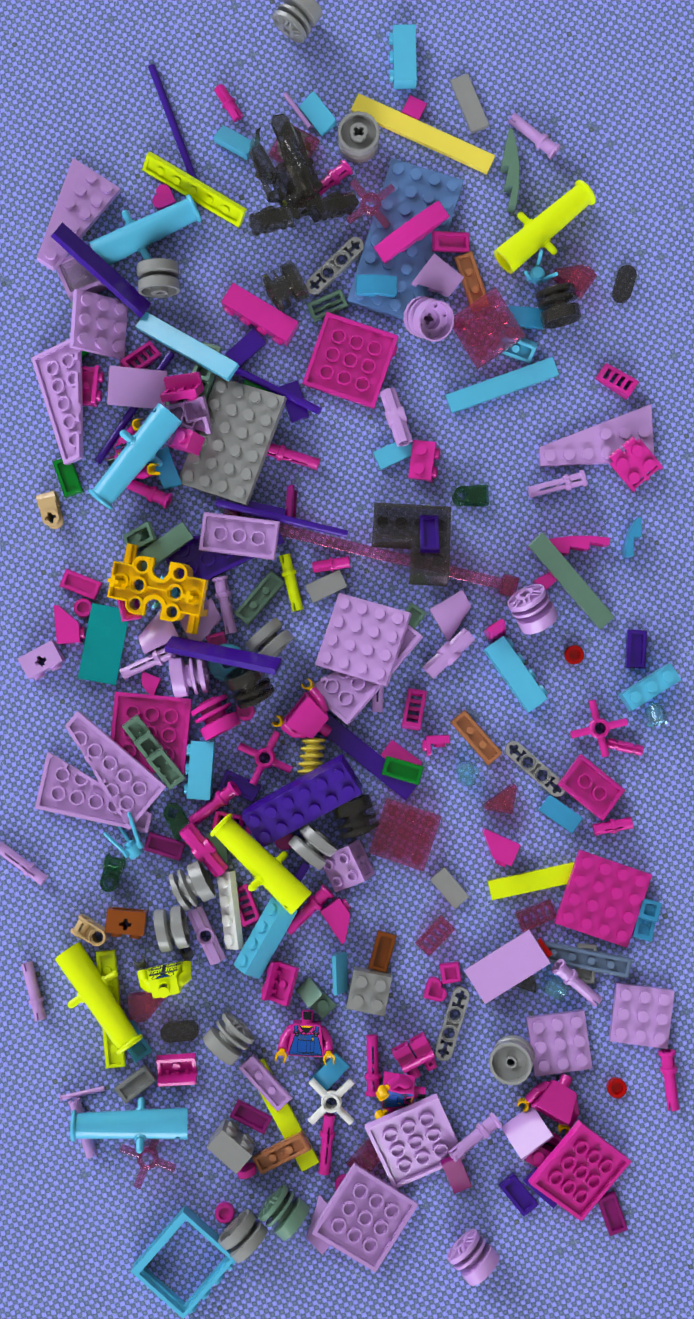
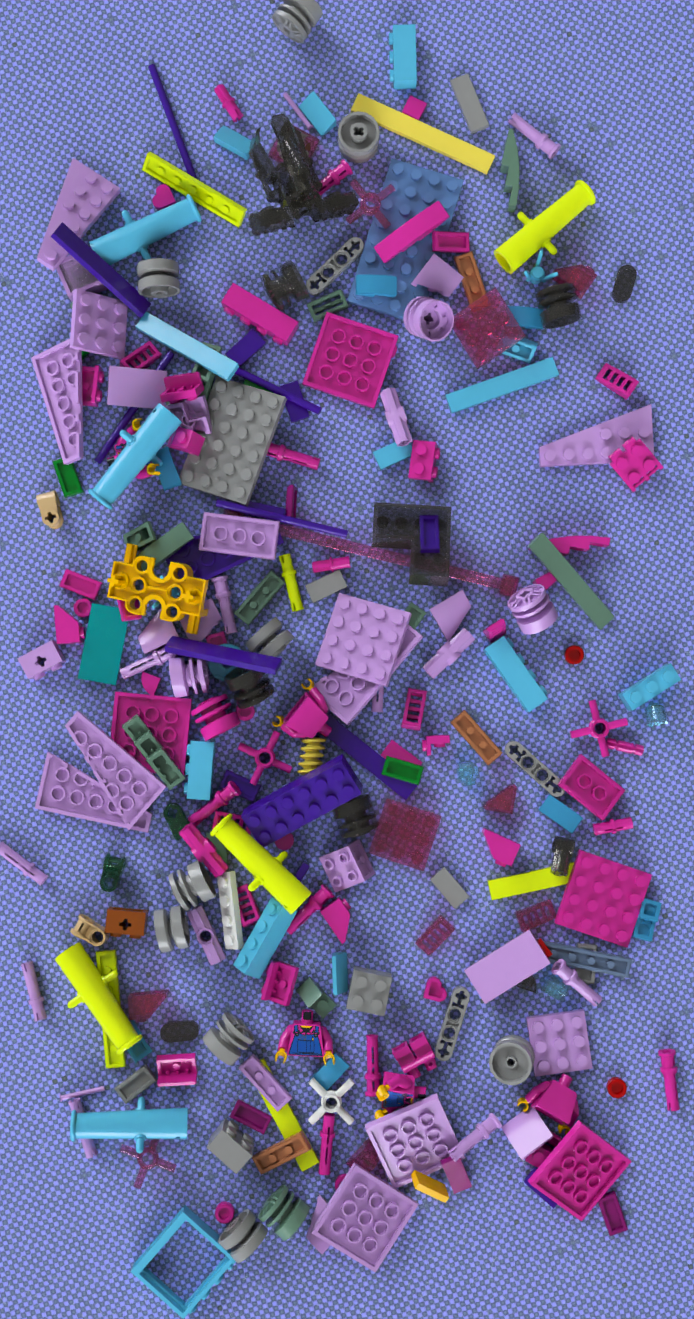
medium azure plant [103,812,144,860] -> none
dark pink pin [127,479,173,509] -> none
neon yellow torso [133,947,194,998] -> none
magenta tile [144,831,186,861] -> none
dark pink tile [237,1162,257,1179] -> none
light grey wheel [288,823,338,870] -> none
dark orange tile [368,930,397,973] -> none
dark pink tile [439,961,461,984] -> none
lavender wheel [447,1229,500,1286] -> none
clear green piece [452,485,489,507] -> none
dark purple tile [499,1172,539,1217] -> none
lavender pin [527,470,587,498] -> none
lavender plate [609,982,675,1049] -> none
dark azure slope [622,518,642,558] -> none
dark purple tile [625,630,647,669] -> none
none -> yellow tile [411,1170,449,1203]
none -> clear smoke piece [550,836,575,876]

